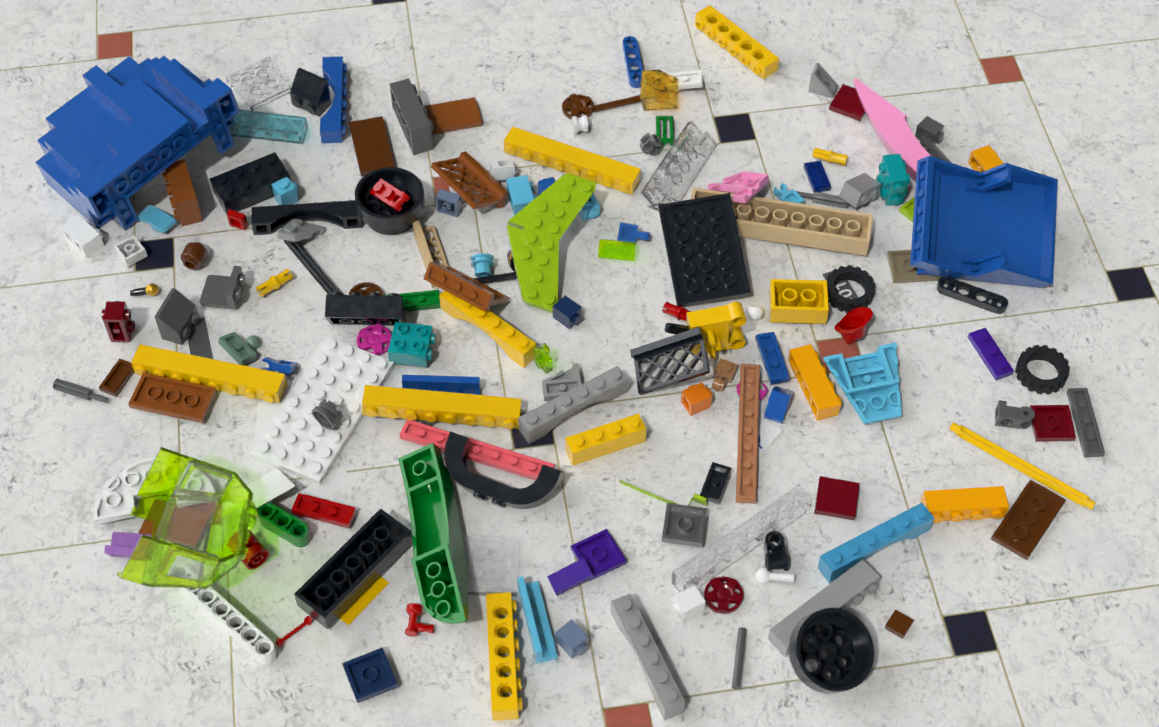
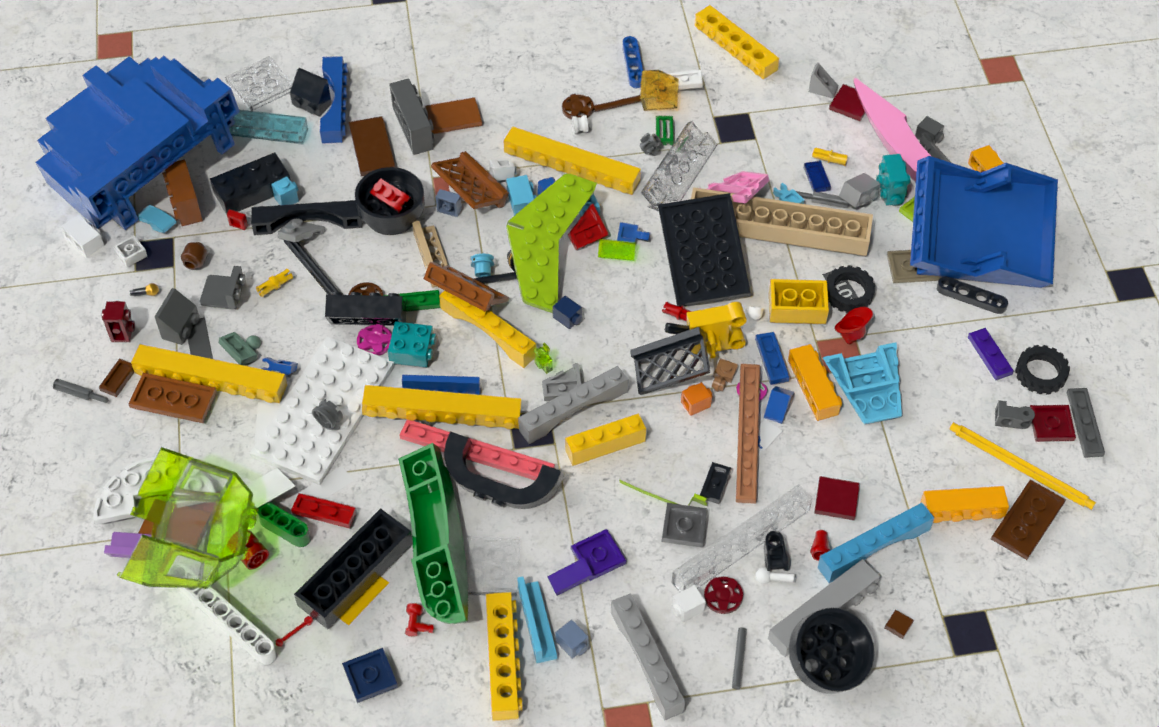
none -> red wing [568,204,609,250]
none -> red cone [810,530,830,561]

